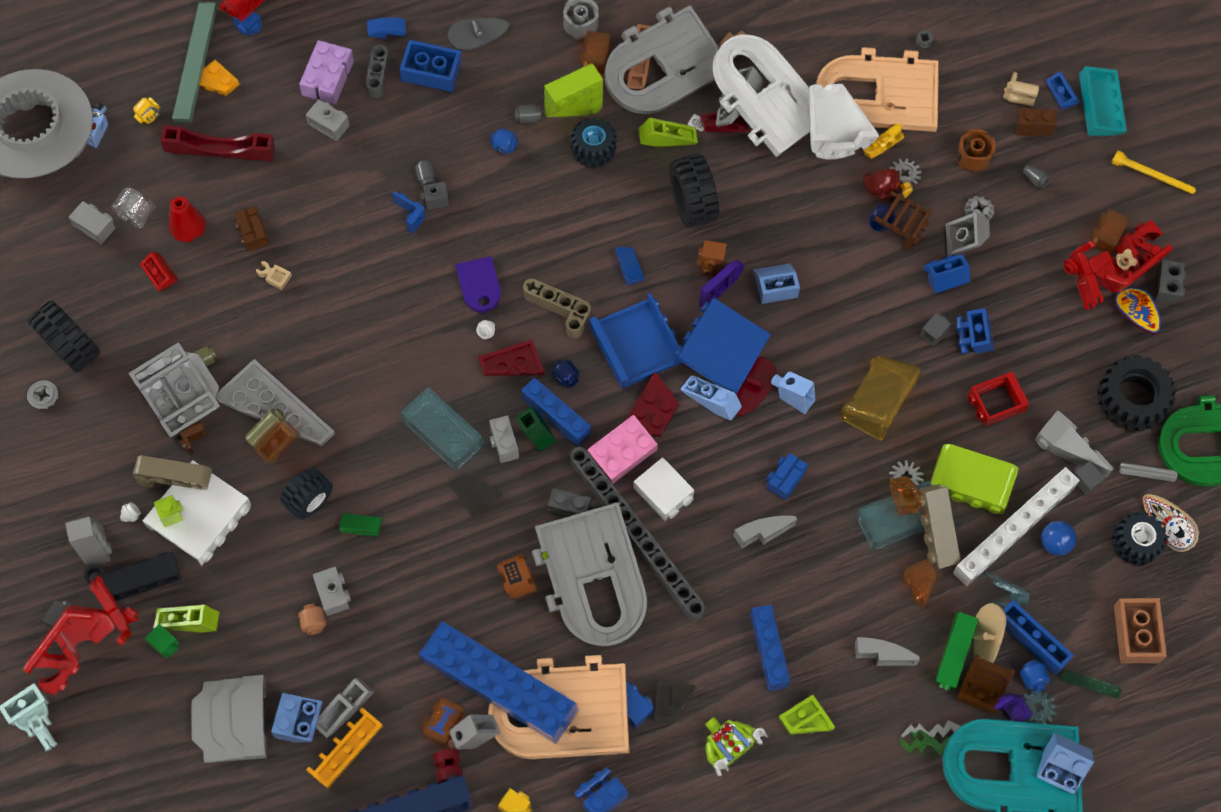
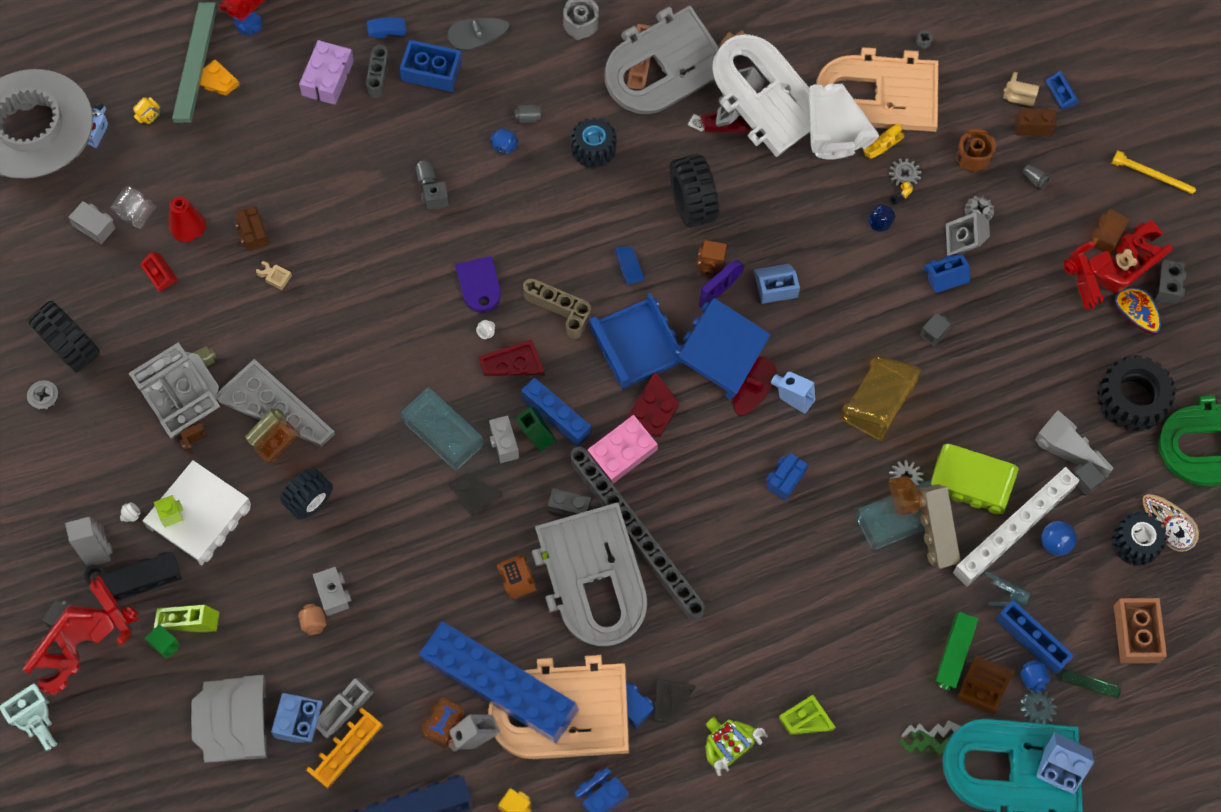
dark tan beam [132,456,212,490] -> none
dark red arch [161,125,275,162] -> none
light grey brick [306,99,350,141] -> none
green slope [339,513,382,537] -> none
blue bracket [392,191,426,233] -> none
dark red wheel [432,749,463,783] -> none
lime slope [544,63,603,117] -> none
clear blue head [551,360,580,388] -> none
clear orange brick [580,31,610,74] -> none
white brick [633,457,694,521] -> none
lime slope [638,118,698,147] -> none
light blue slope [681,375,742,421] -> none
light grey slope [734,516,797,548] -> none
blue brick [750,605,790,691] -> none
light grey slope [855,637,919,666] -> none
clear red cylinder [863,169,900,200] -> none
reddish brown plate [874,191,931,250] -> none
clear orange slope [903,559,937,608] -> none
blue brick [955,308,995,354] -> none
red window [968,371,1029,427] -> none
tan shield [973,603,1006,663] -> none
dark purple bracket [994,693,1034,722] -> none
teal slope [1079,66,1127,136] -> none
light grey axle [1119,462,1177,482] -> none

